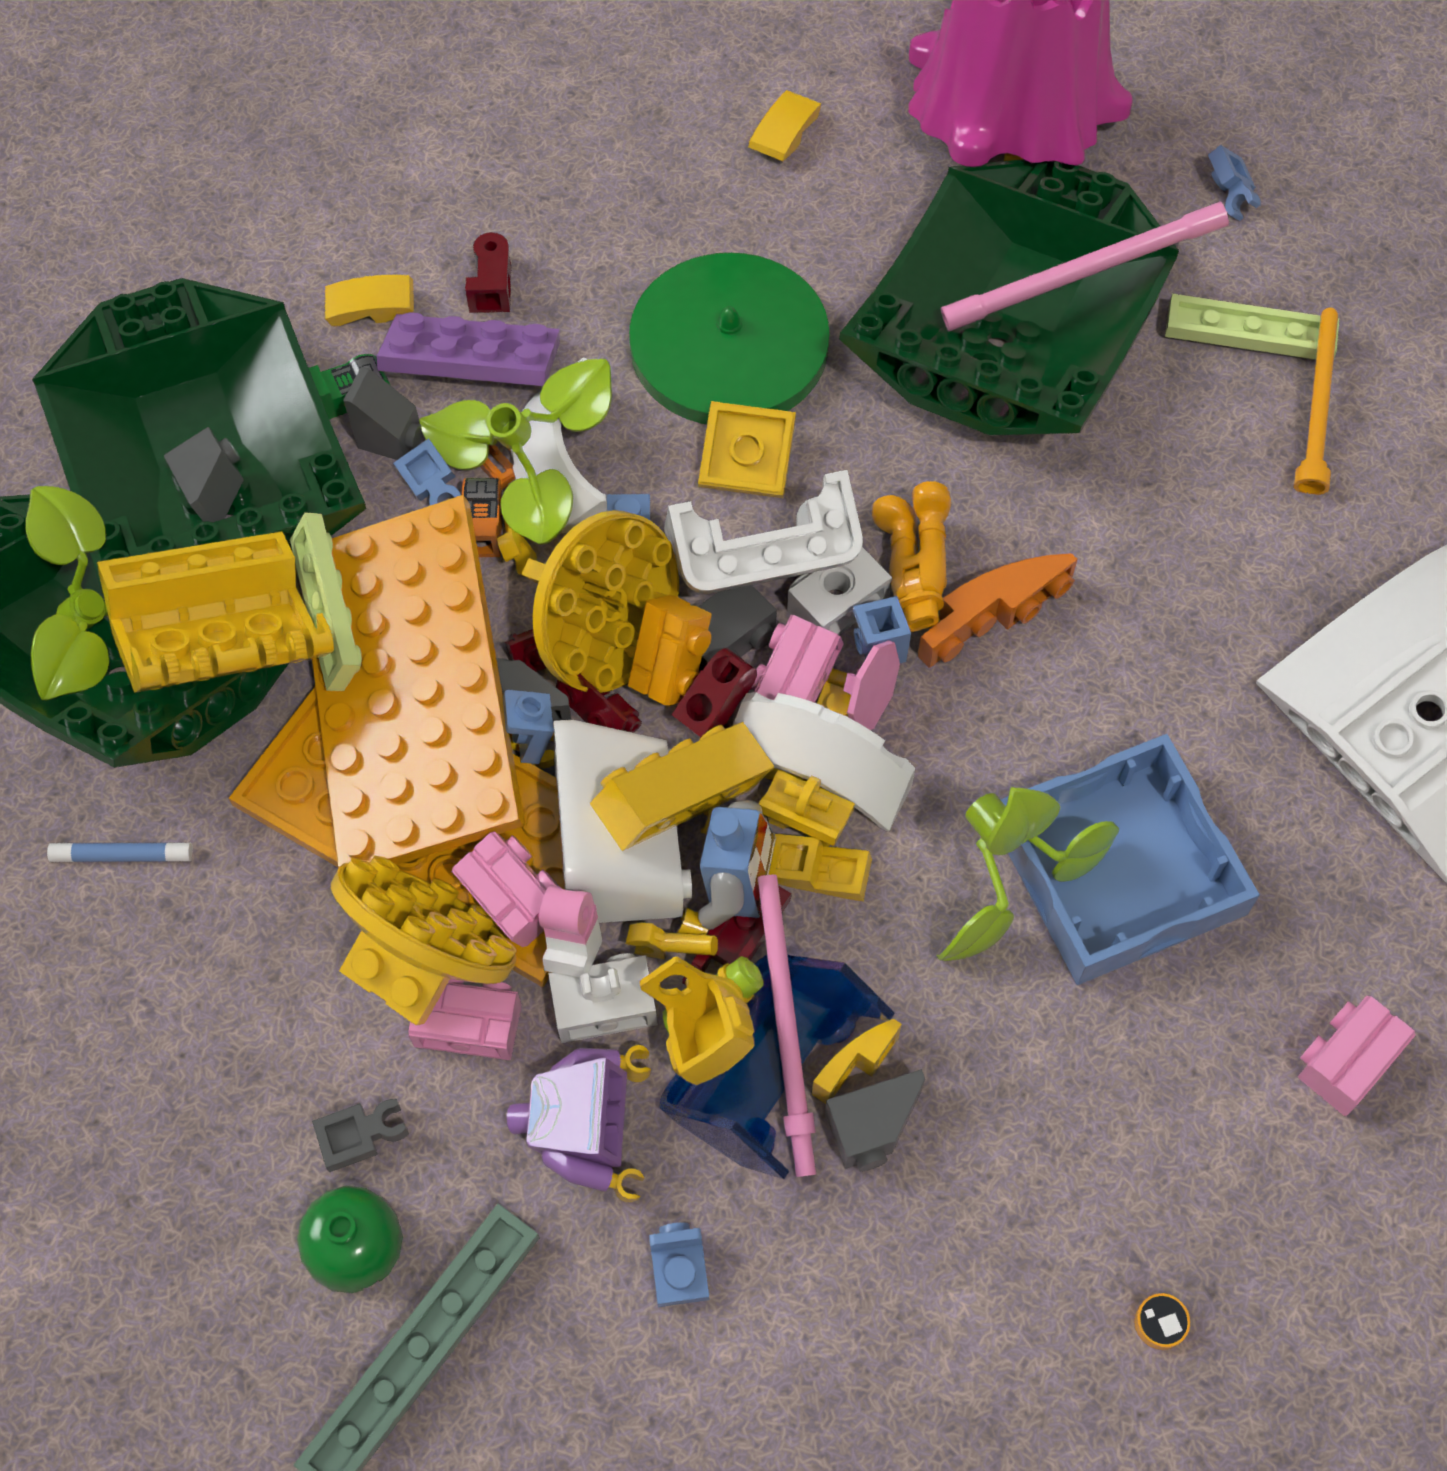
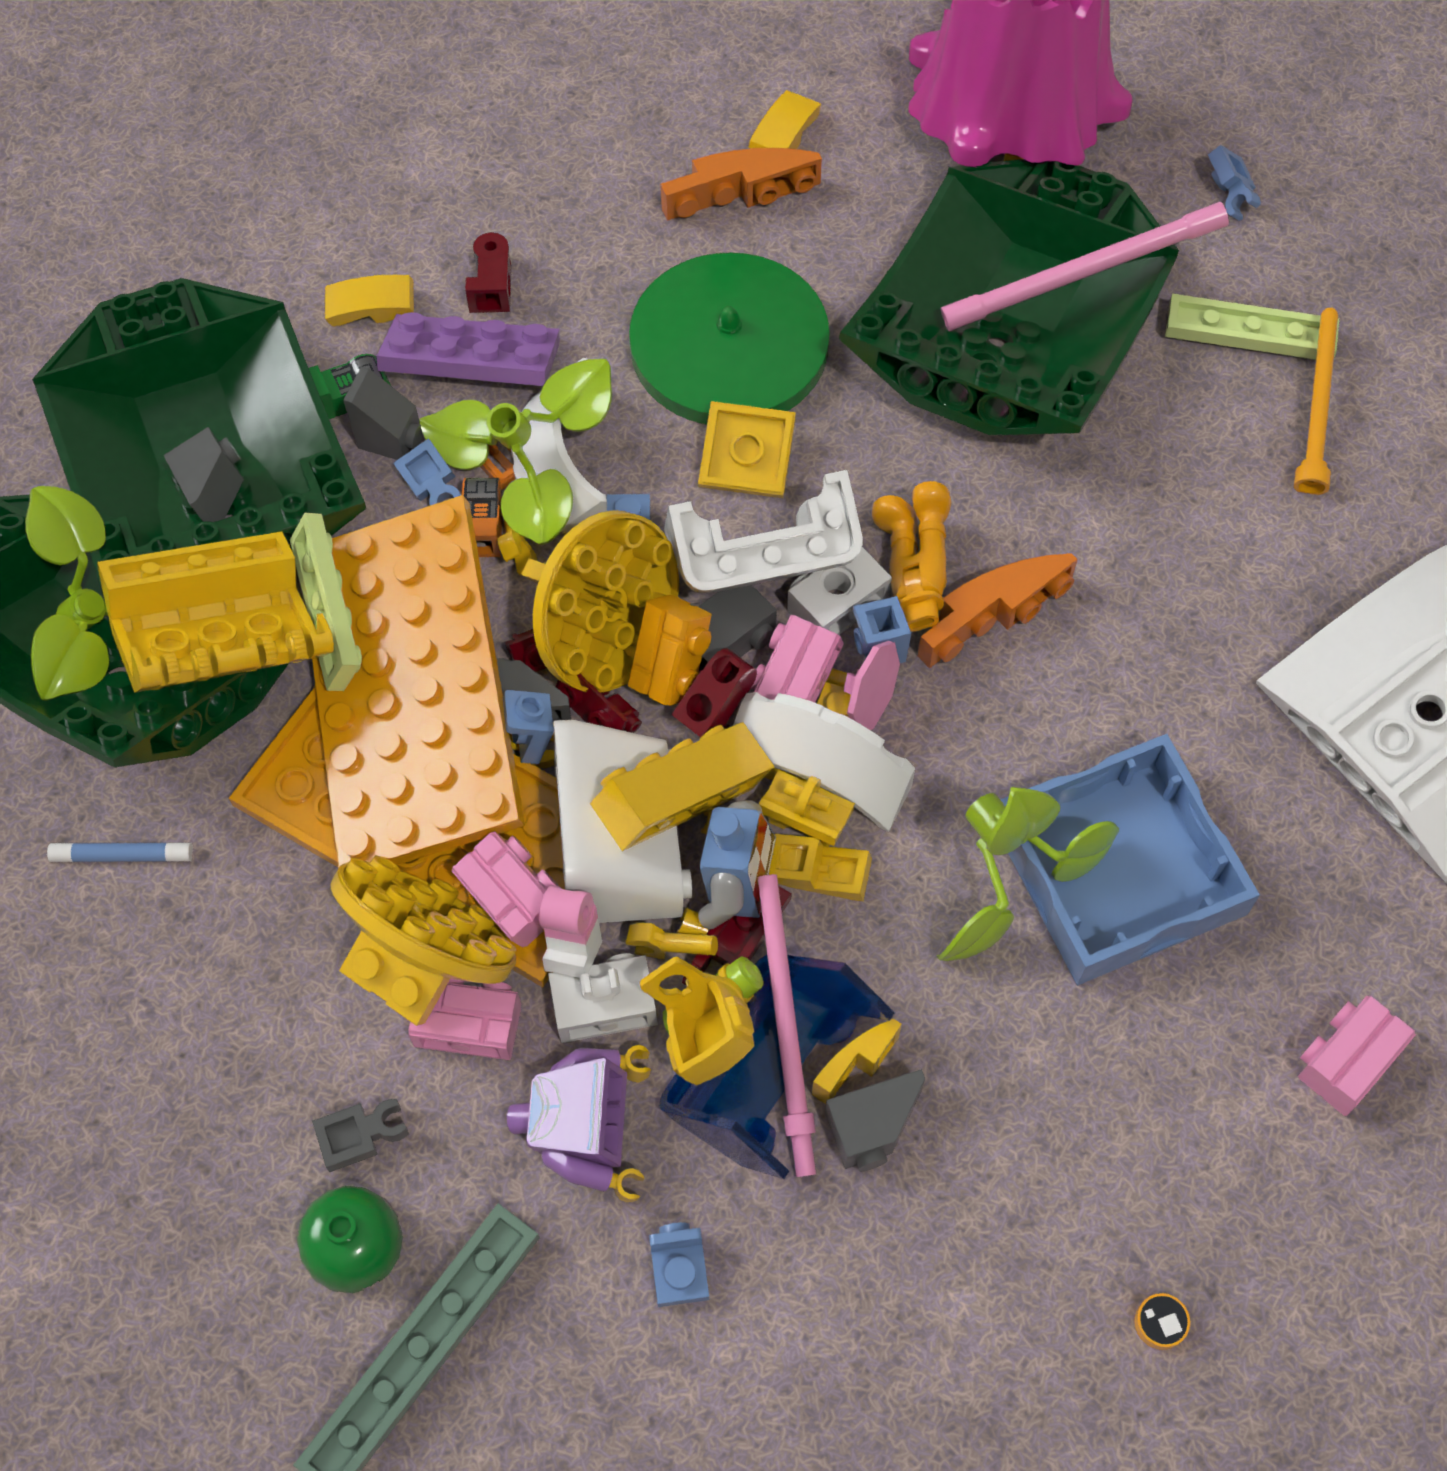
none -> orange slope [660,148,822,221]

